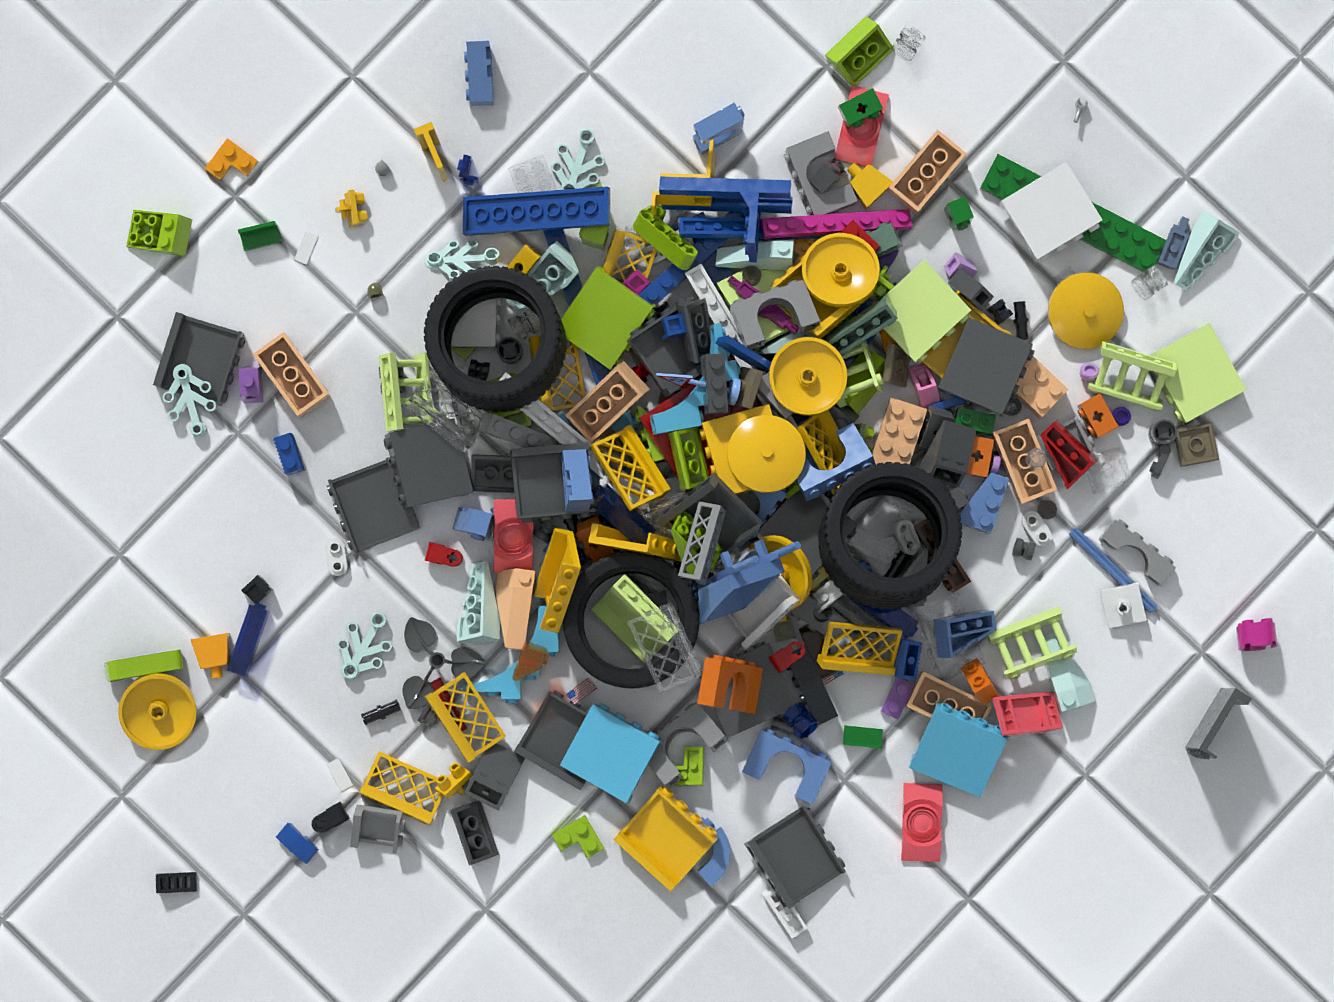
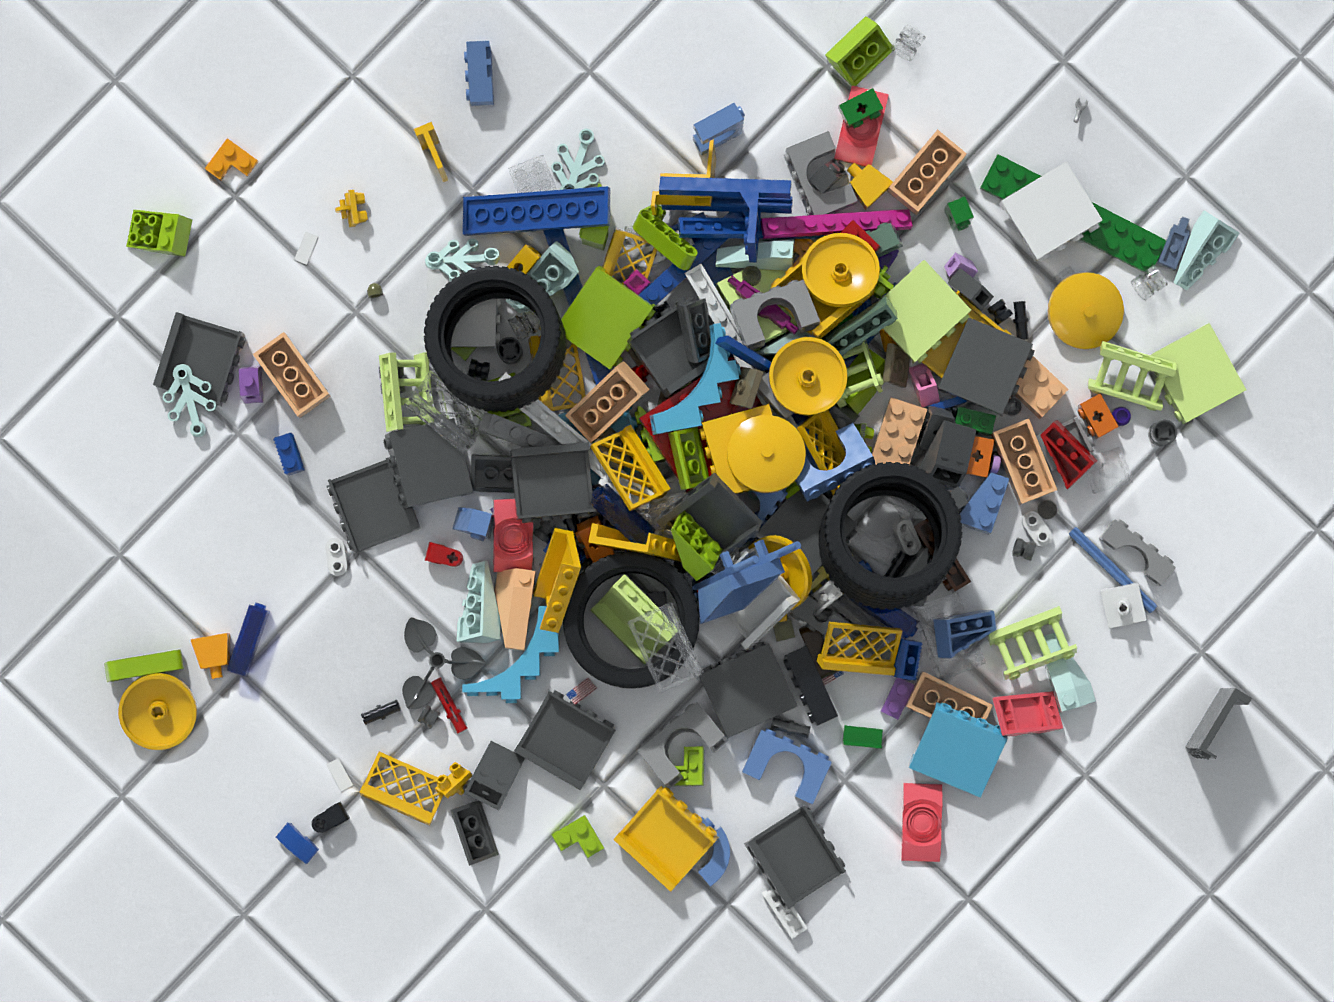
black slope [156,872,197,893] -> none
green panel [238,221,282,251] -> none
black panel [241,575,273,604] -> none
light aqua plant [337,612,392,680] -> none
light grey panel [350,804,405,853] -> none
light grey hinge [375,159,392,176] -> none
yellow fence [425,672,506,763] -> none
clear blue bracket [457,155,479,186] -> none
clear orange slope [512,641,550,681] -> none
medium azure panel [560,703,663,803] -> none
medium blue wedge [561,449,594,512] -> none
light blue piece [656,373,741,406] -> none
blue panel [661,314,686,341] -> none
light grey fence [678,501,726,585] -> none
orange arch [697,655,763,714] -> none
dark grey arch [700,353,728,415] -> none
red piece [768,641,805,673] -> none
clear blue wheel [783,702,819,739] -> none
orange brick [961,658,1000,706] -> none
clear wheel [1025,448,1047,469] -> none
lavender tile [1080,363,1099,382] -> none
dark grey plate [1149,445,1171,479] -> none
dark tan plate [1175,422,1219,467] -> none
dark pink brick [1236,618,1278,651] -> none

